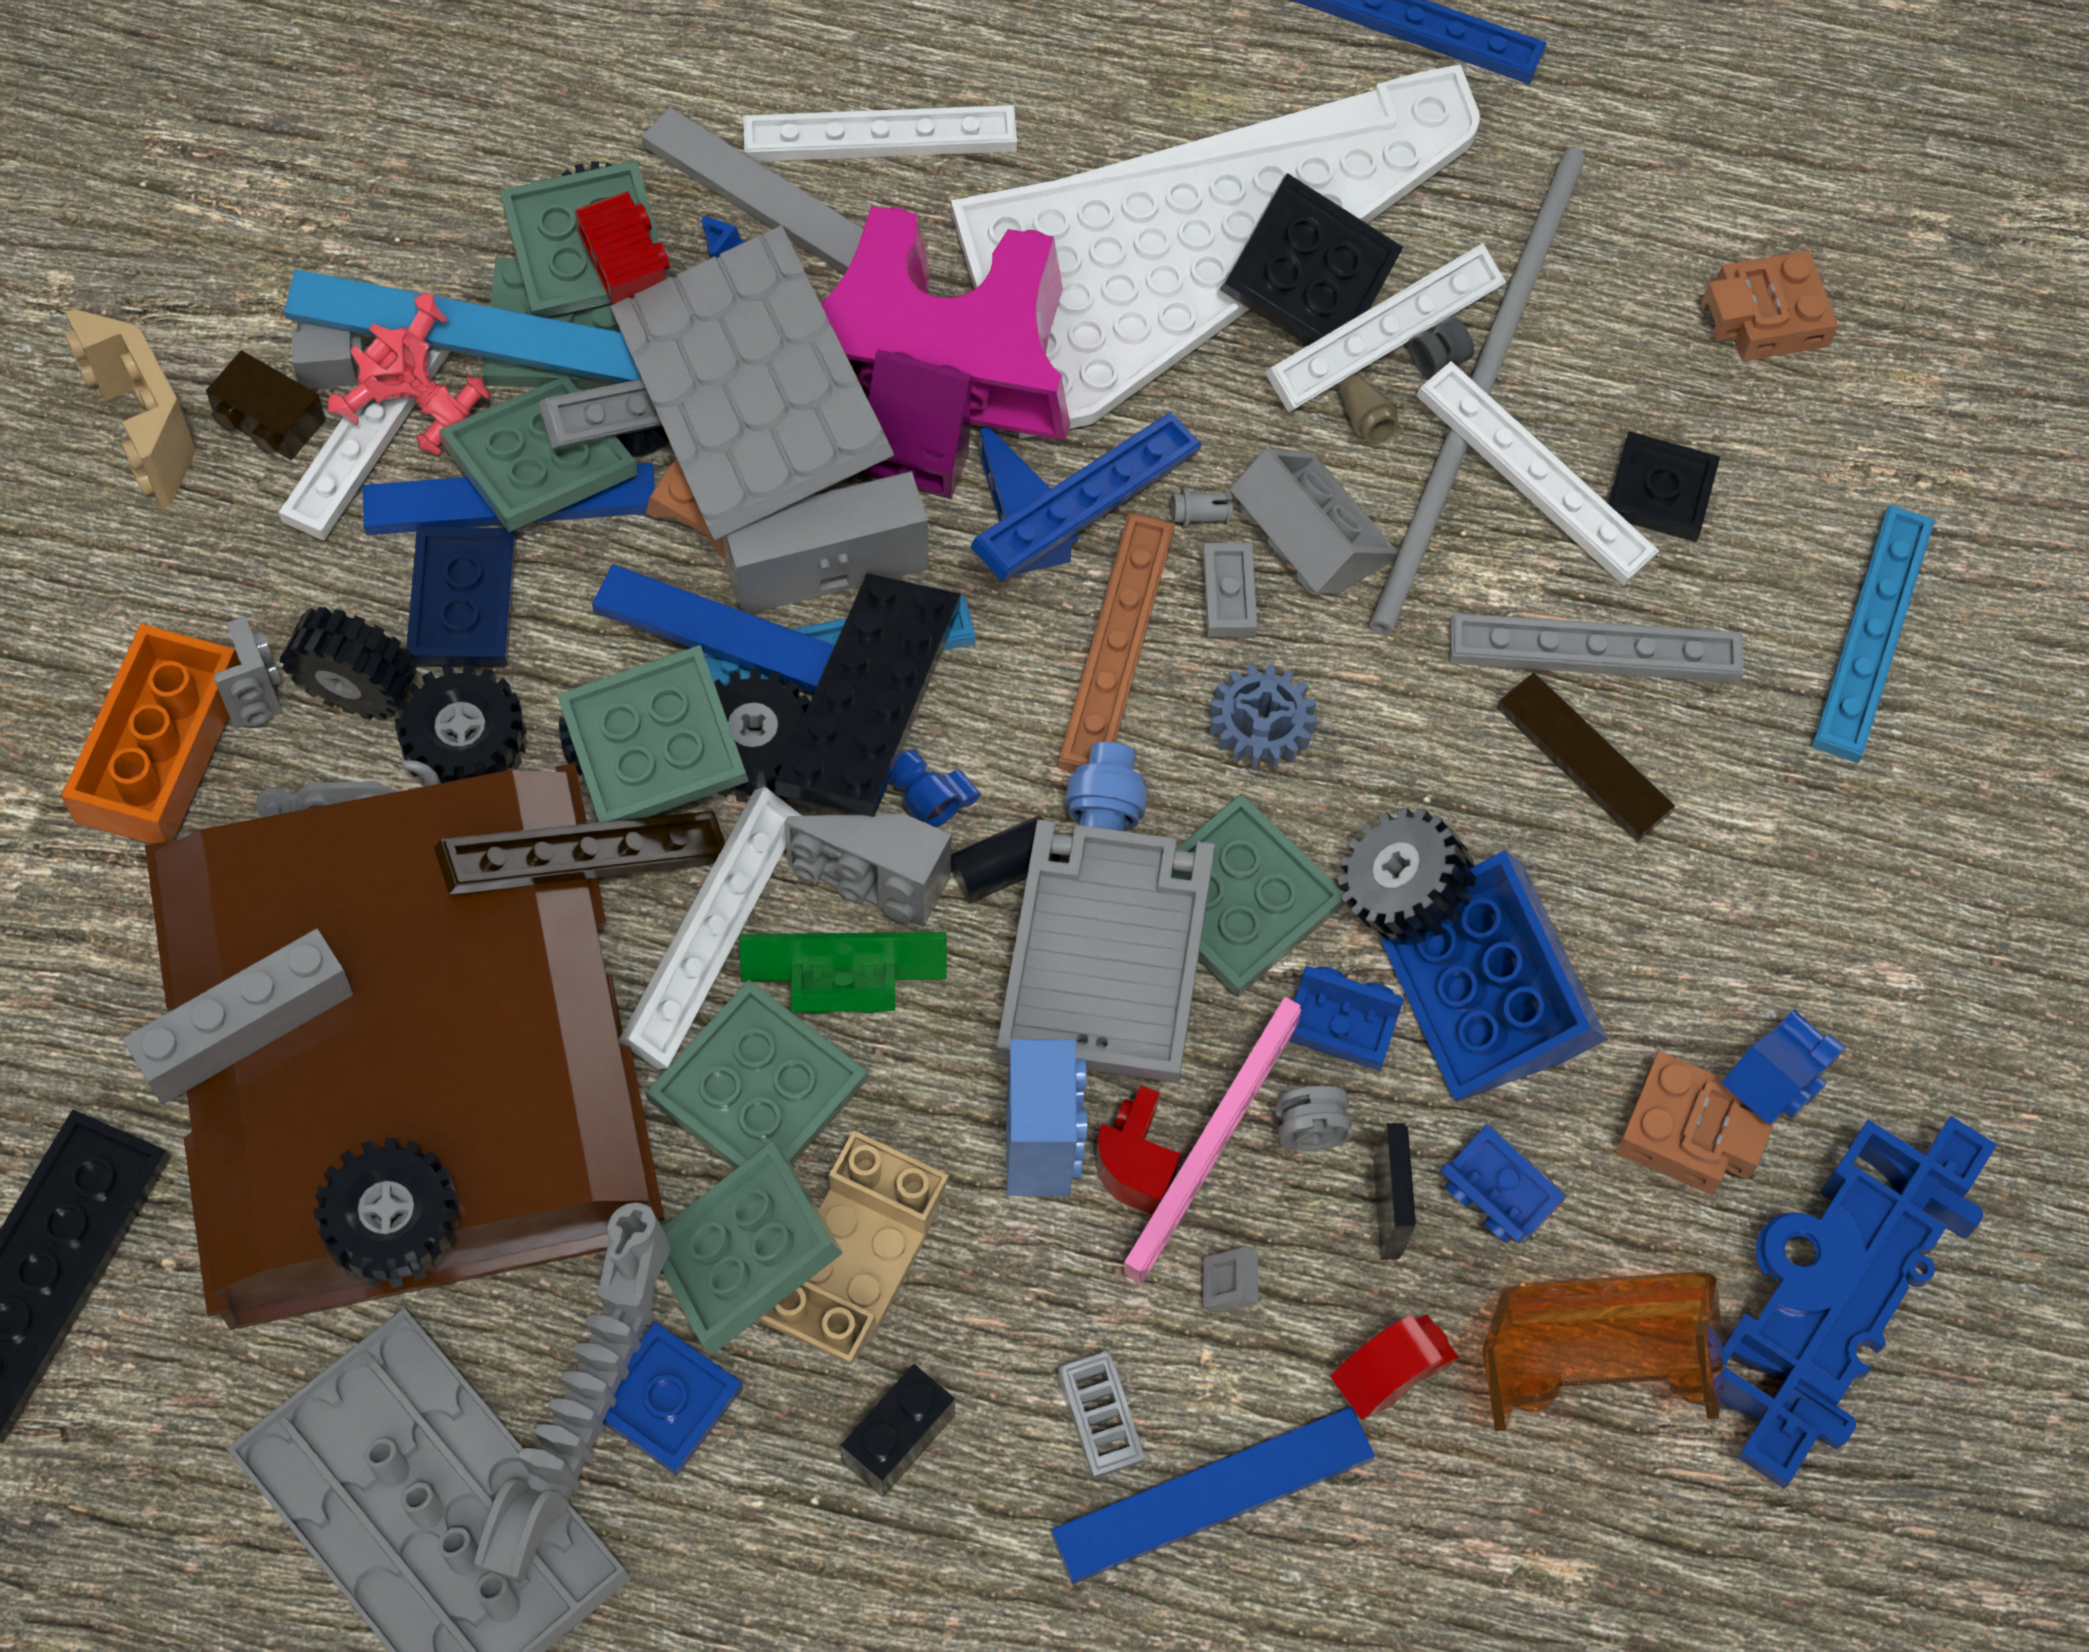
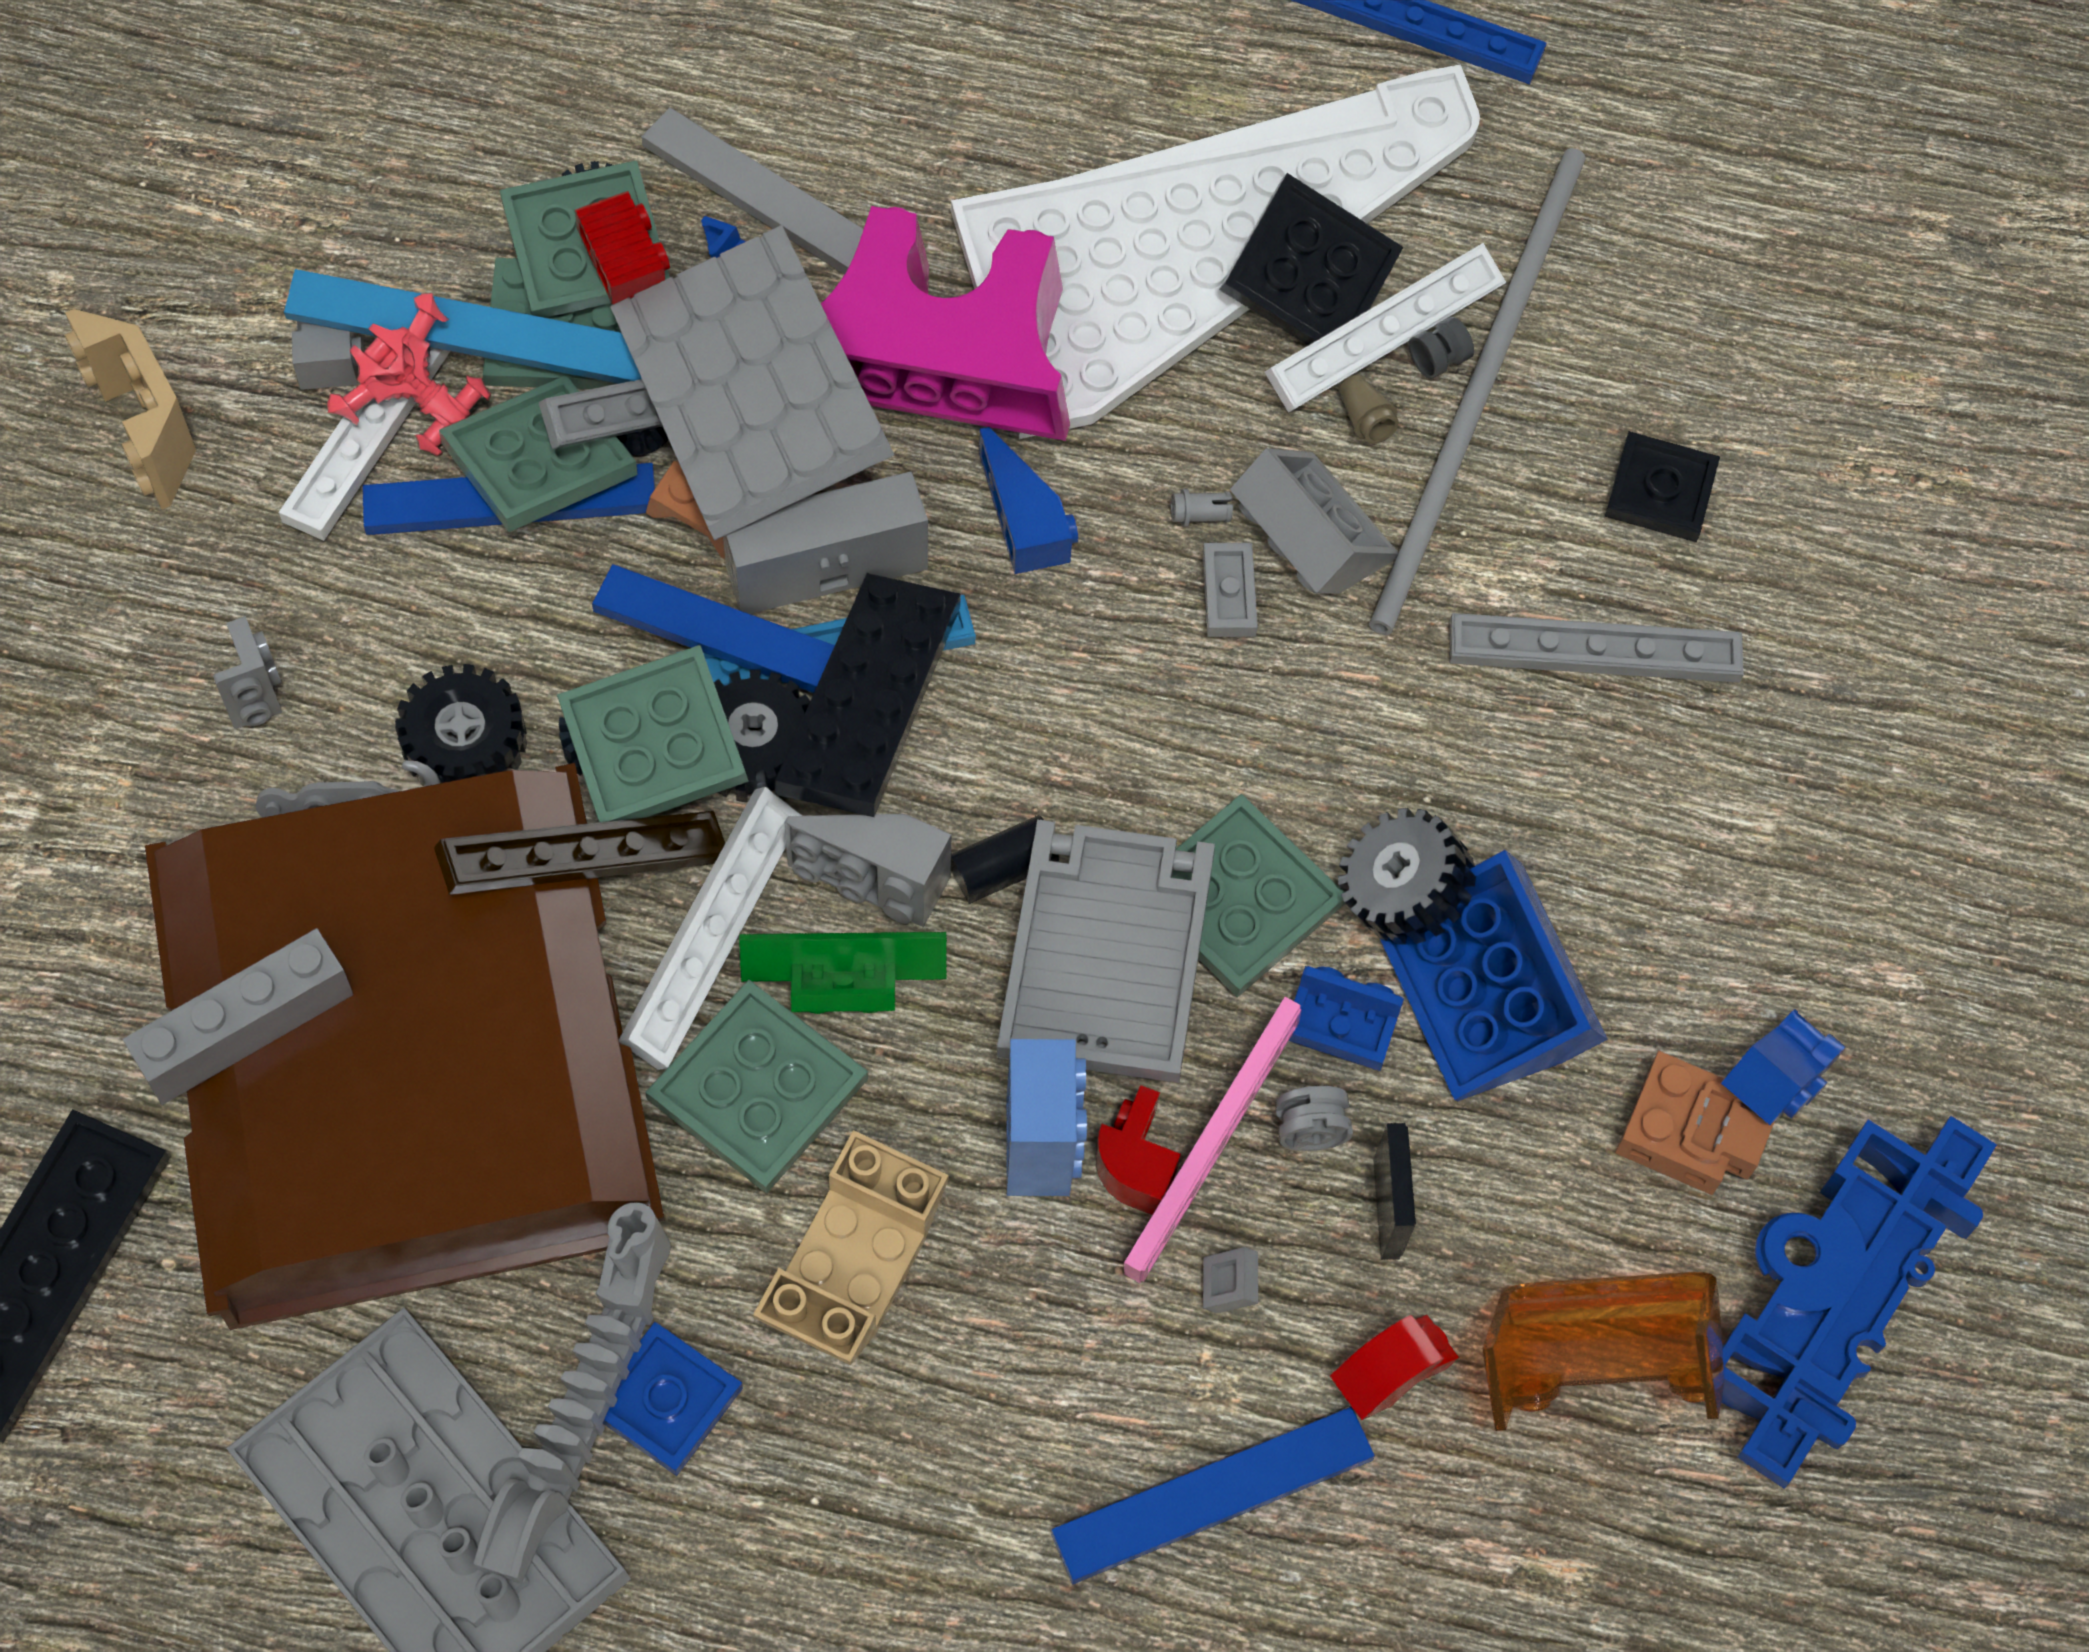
orange brick [61,623,241,845] -> none
dark brown brick [206,350,326,461] -> none
black wheel [280,607,418,720] -> none
black wheel [314,1138,462,1288] -> none
dark blue plate [406,527,517,666] -> none
sand green plate [662,1141,843,1355] -> none
white tile [743,105,1017,162] -> none
black brick [840,1364,956,1497] -> none
magenta slope [861,349,971,500] -> none
blue piece [890,749,981,828] -> none
blue tile [970,411,1202,582] -> none
light grey slope [1057,1351,1145,1479] -> none
nougat tile [1058,512,1175,772] -> none
medium blue piece [1065,742,1148,831] -> none
sand blue gear [1209,664,1317,769] -> none
white tile [1416,361,1659,586] -> none
blue bracket [1440,1124,1568,1243] -> none
dark brown tile [1497,673,1675,842] -> none
nougat piece [1701,250,1838,362] -> none
dark azure tile [1811,504,1935,763] -> none

